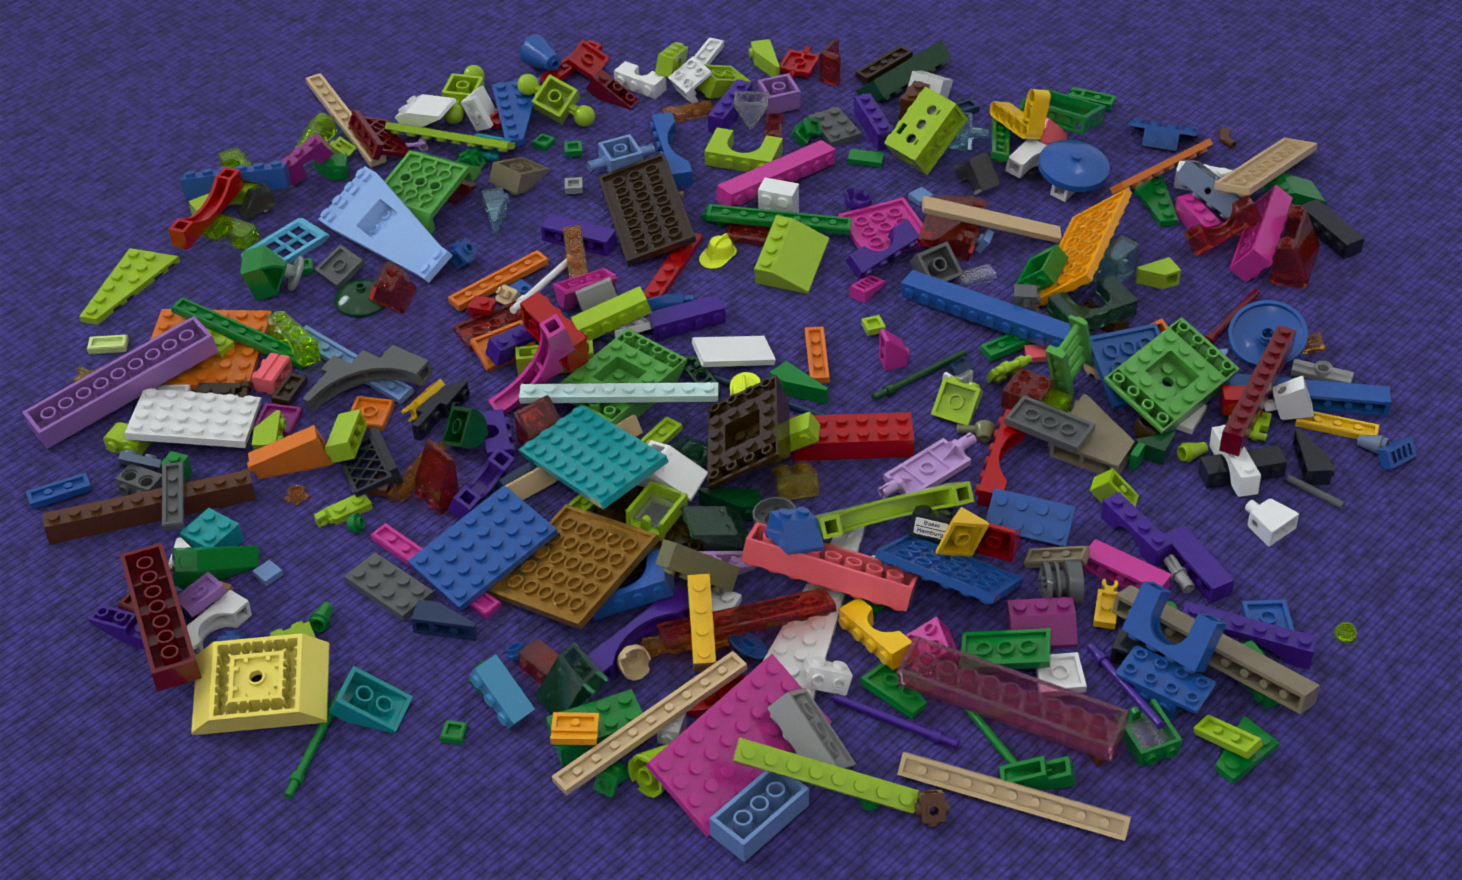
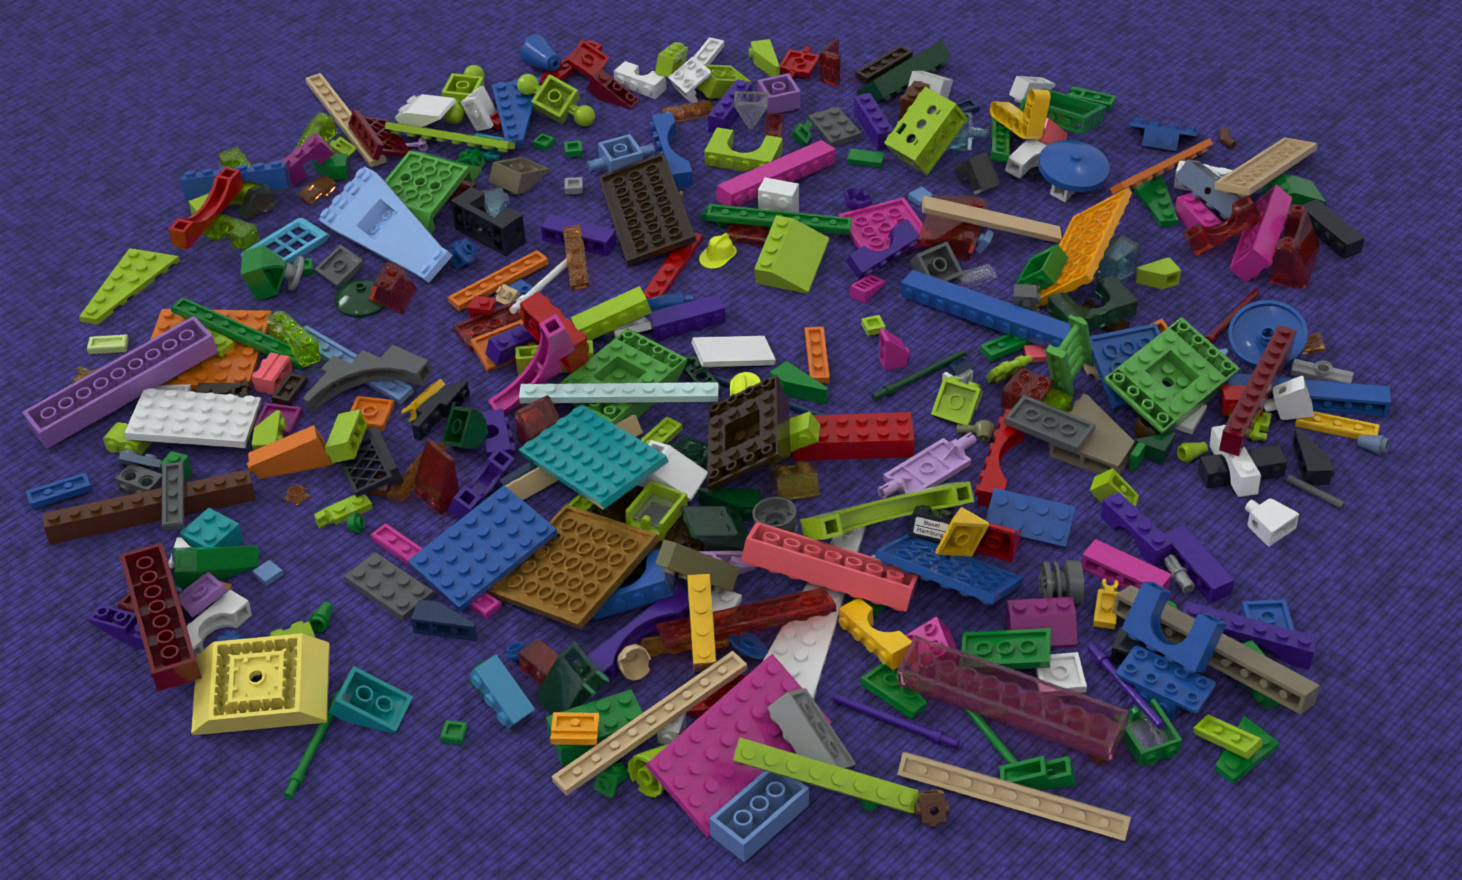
dark pink slope [553,268,617,310] -> none
light grey slope [575,277,617,312] -> none
blue slope [765,507,824,555] -> none
green tile [803,117,822,138] -> none
white bracket [803,656,853,696] -> none
dark tan tile [1024,546,1091,568] -> none
clear neon green plate [1334,622,1357,643] -> none
blue slope [1377,436,1417,470] -> none
none -> clear orange slope [297,175,338,205]
none -> black plate [451,187,526,257]
none -> white slope [1009,76,1056,103]

